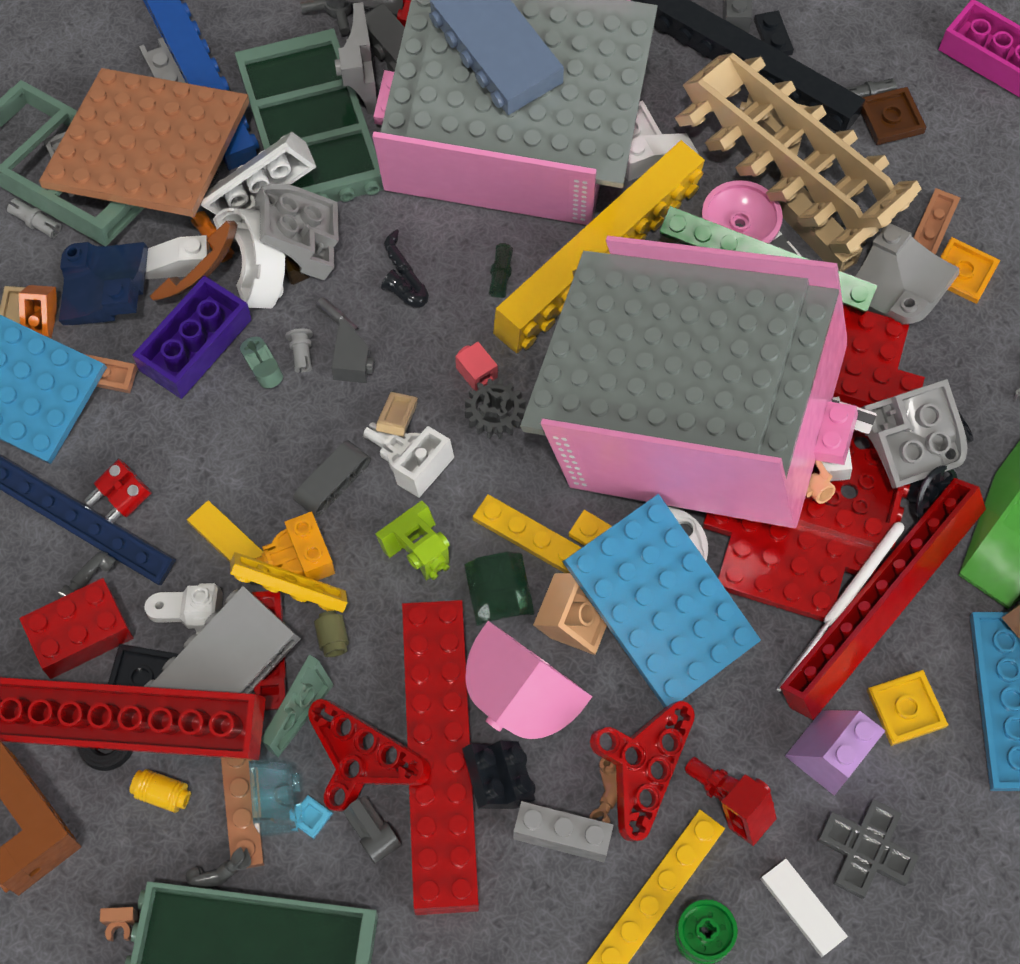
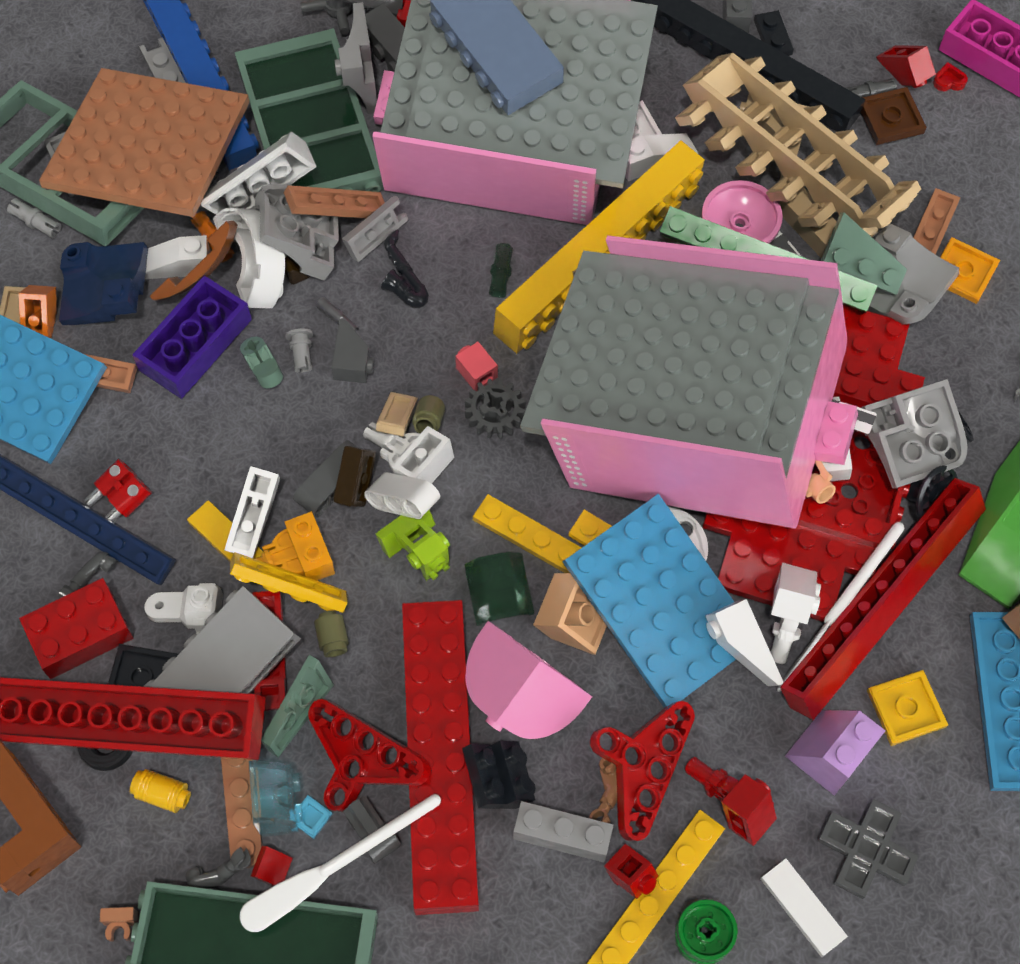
none -> white slope [224,466,280,558]
none -> white piece [240,794,441,932]
none -> red tile [250,846,293,886]
none -> nougat plate [284,185,385,218]
none -> dark brown slope [333,446,377,507]
none -> light grey hinge [342,196,408,262]
none -> white beam [364,472,440,519]
none -> olive brick [412,395,445,434]
none -> red brick [604,843,659,899]
none -> white slope [705,599,784,686]
none -> white brick [770,563,821,664]
none -> sand green wing [821,212,907,295]
none -> red slope [876,45,936,88]
none -> red tile [933,62,968,91]

